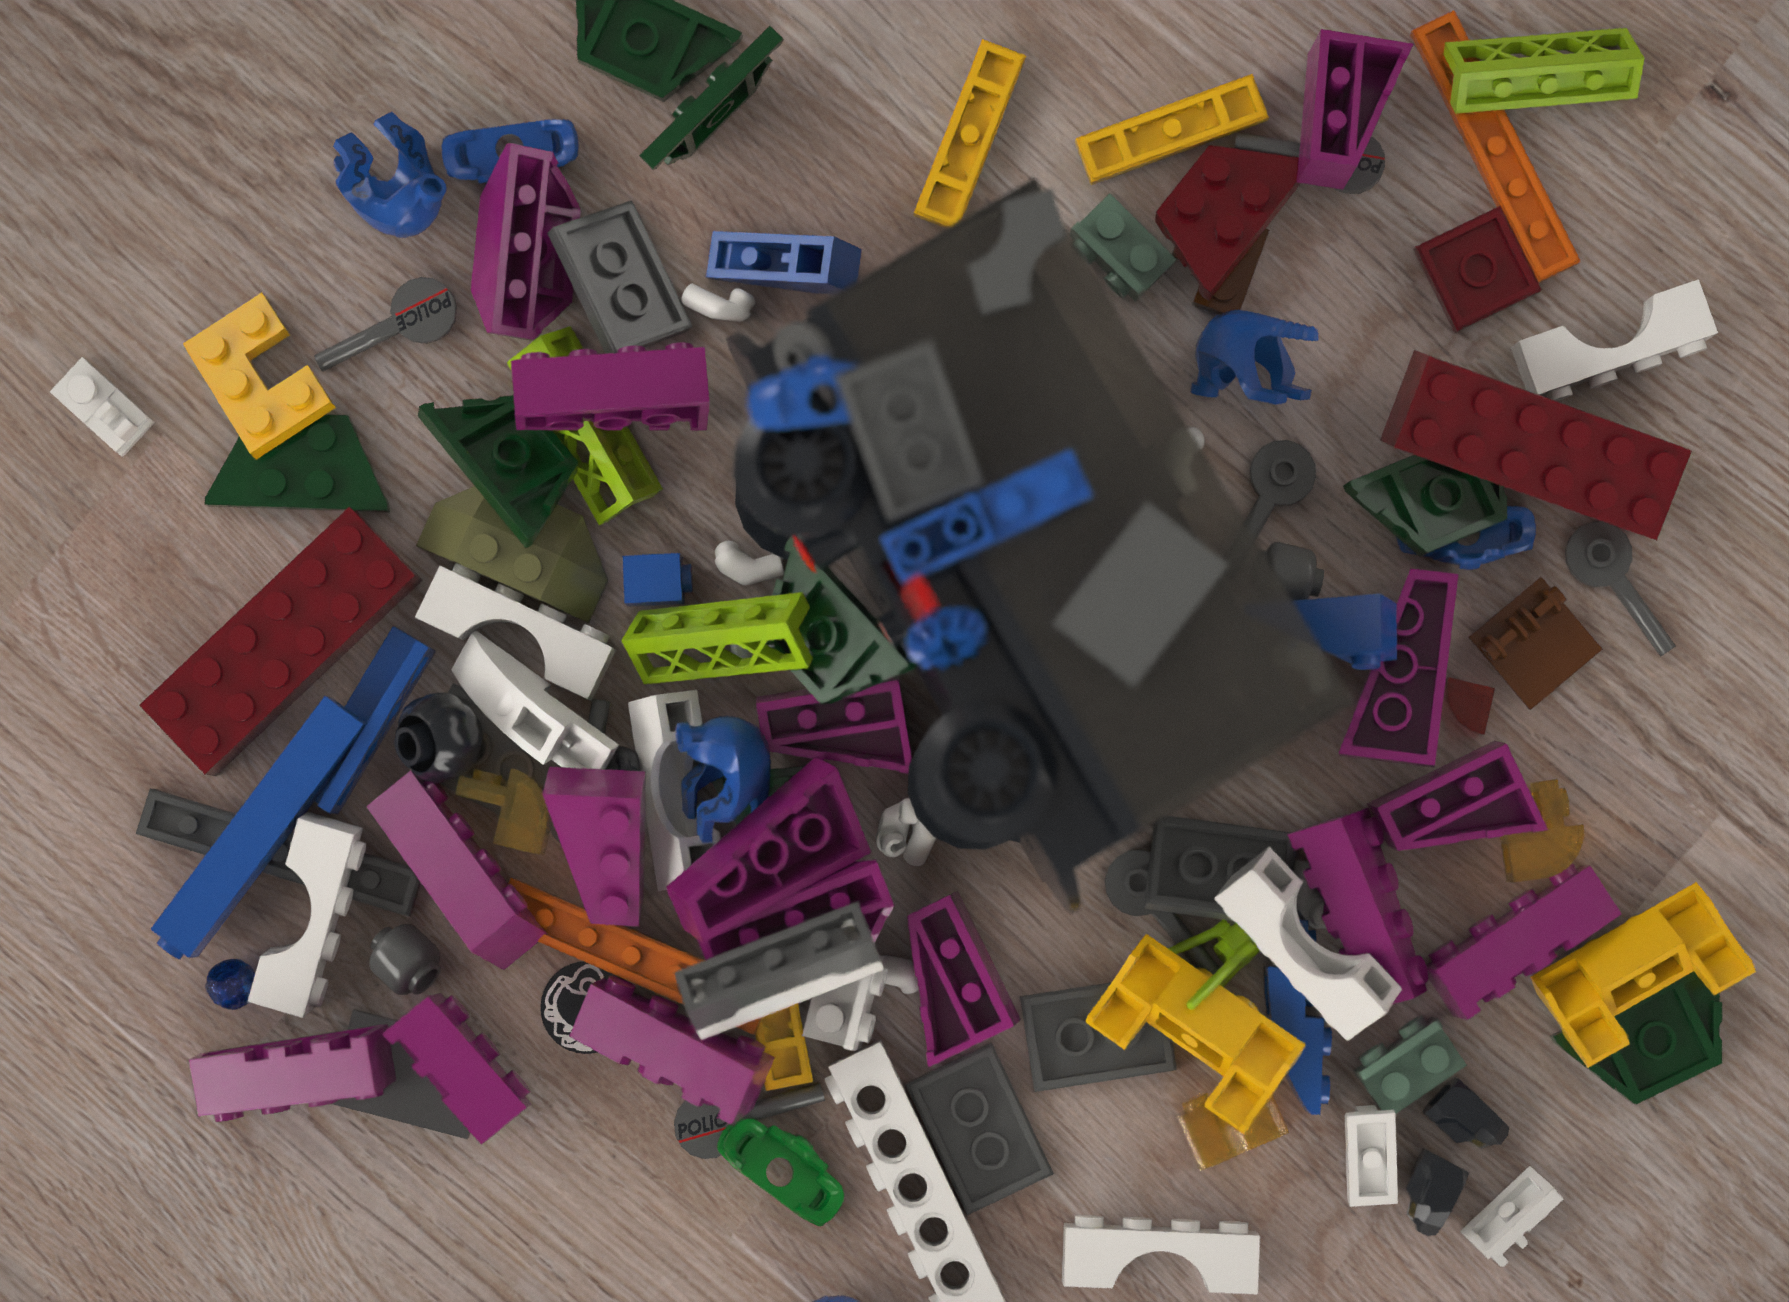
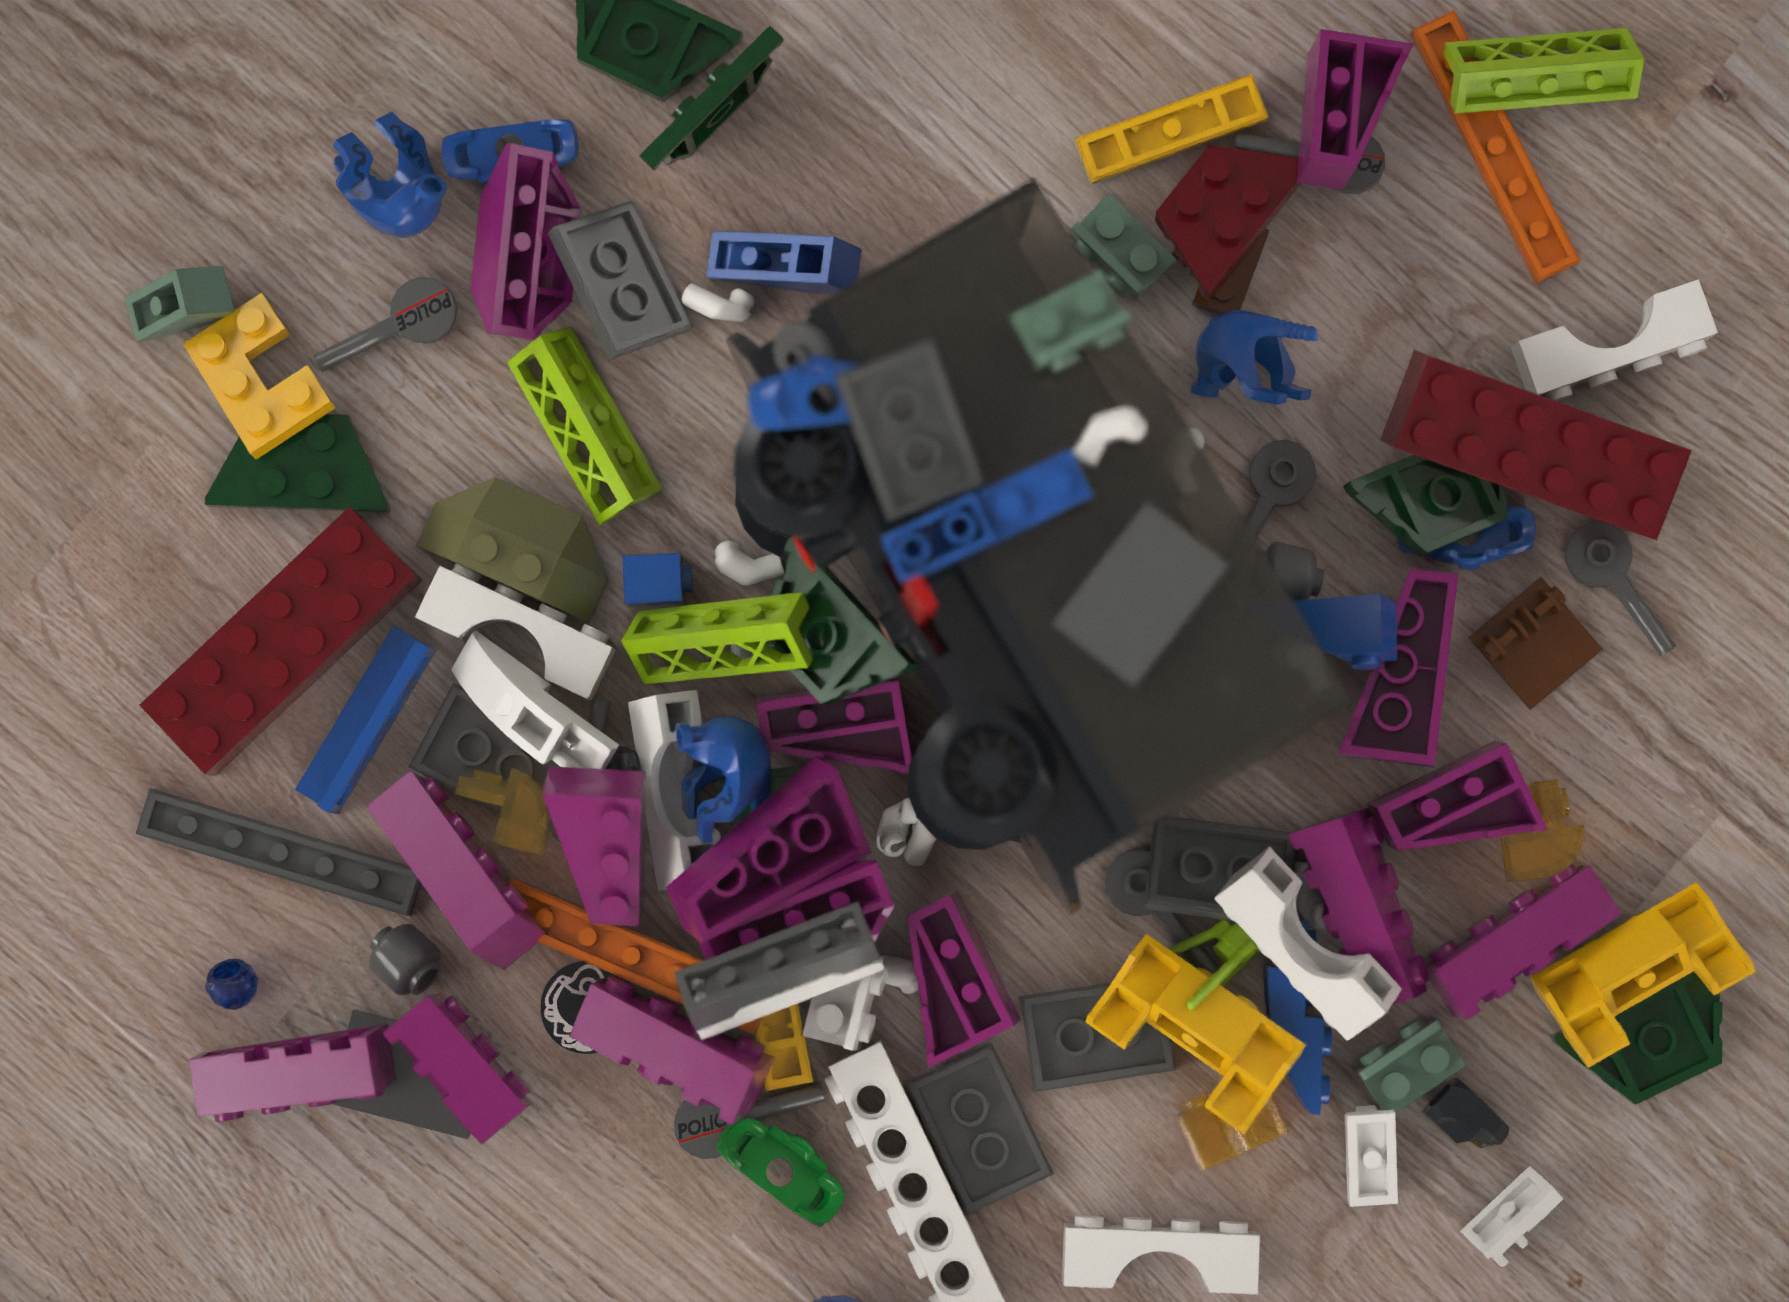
white plate [50,357,155,457] -> none
blue brick [150,696,366,960] -> none
white arch [248,812,366,1018] -> none
black plant [394,692,482,783] -> none
dark green wing [418,395,579,548] -> none
magenta wedge [511,342,710,431] -> none
blue gear [906,608,988,670] -> none
yellow plate [914,39,1026,233] -> none
dark grey tile [967,188,1066,317] -> none
black rock [1406,1148,1469,1236] -> none
dark red tile [1413,206,1542,333] -> none
clear red tile [1445,677,1495,735] -> none
none -> sand green slope [125,266,234,342]
none -> sand green bracket [1009,269,1133,374]
none -> white arm [1074,406,1147,466]

